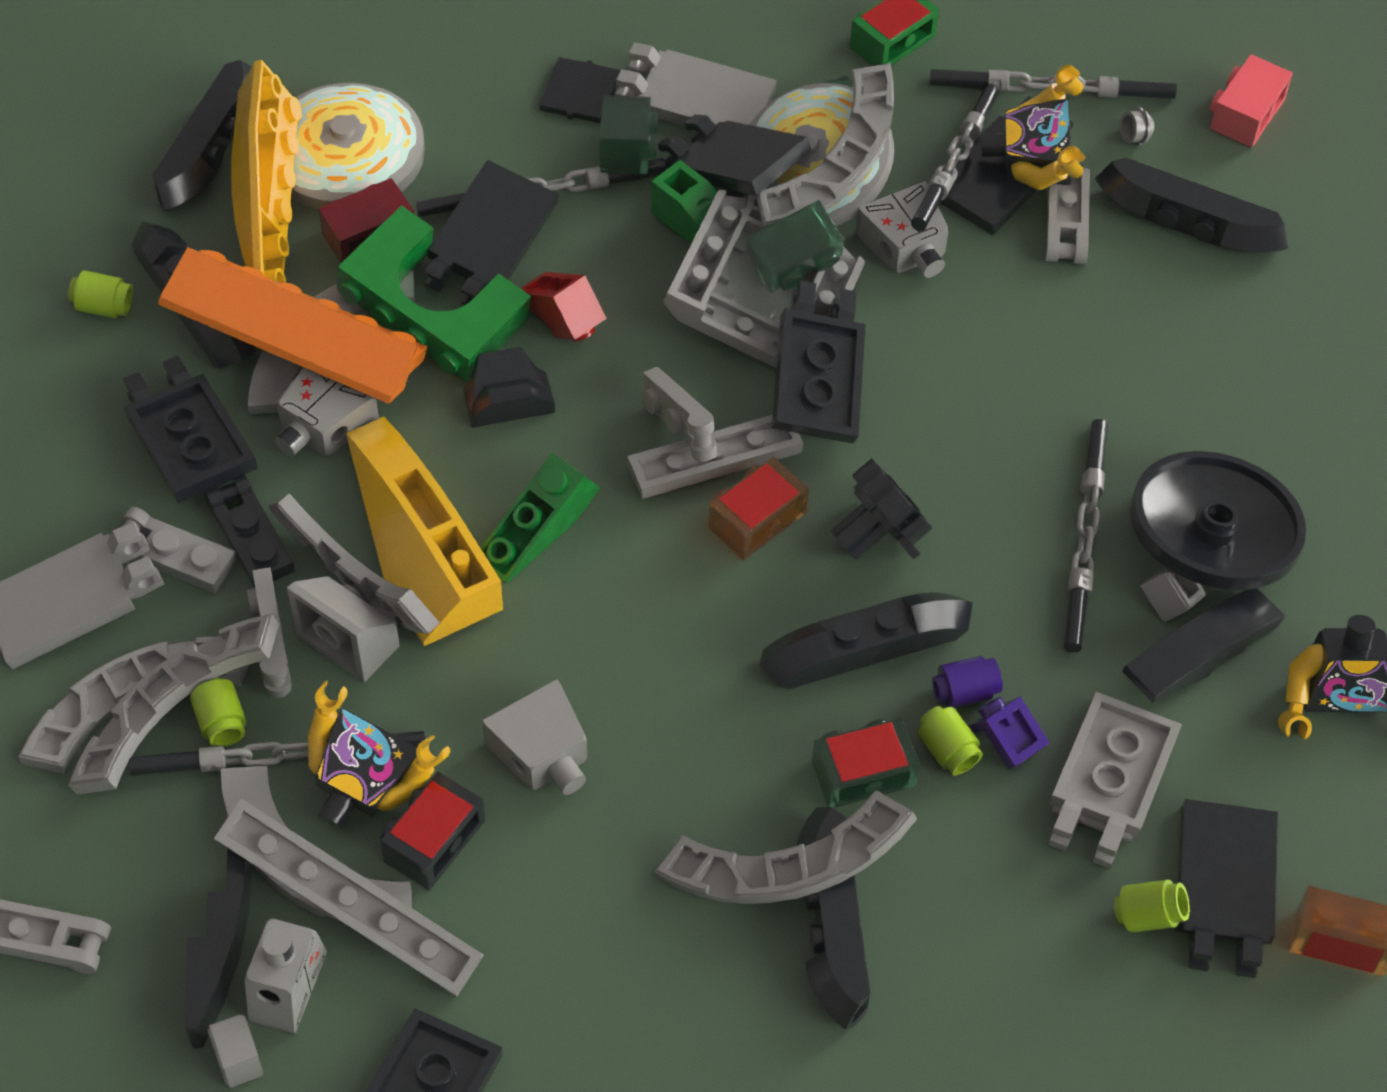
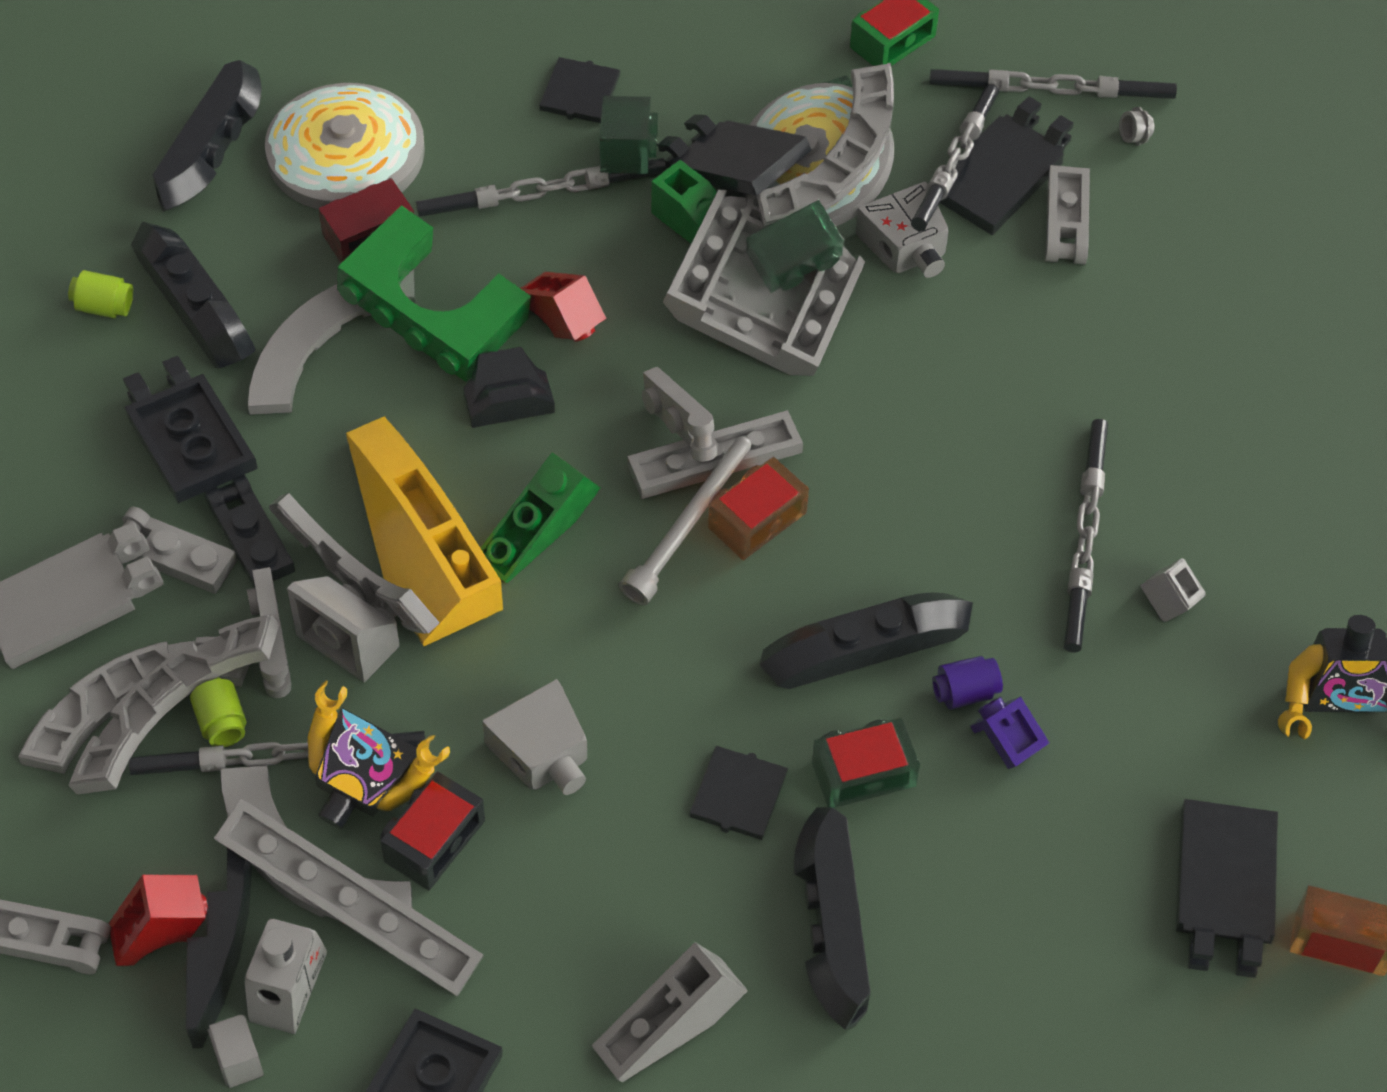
orange slope [158,247,428,404] -> none
yellow wedge [231,60,301,283] -> none
light grey torso [275,367,379,457] -> none
black tile [425,160,558,305] -> none
light grey tile [616,42,777,126] -> none
light grey tile [654,790,917,904] -> none
black tile [772,280,866,444] -> none
black piece [831,458,933,560] -> none
lime brick [917,706,983,776] -> none
torso [981,64,1085,190] -> none
light grey tile [1048,692,1182,869] -> none
black brick [1095,158,1288,253] -> none
lime brick [1114,879,1190,933] -> none
black slope [1122,588,1285,703] -> none
black dish [1130,451,1307,590] -> none
coral brick [1209,54,1293,148] -> none
none -> red arch [108,875,207,966]
none -> light grey slope [591,942,748,1082]
none -> light grey piece [618,436,751,605]
none -> black piece [690,746,788,840]

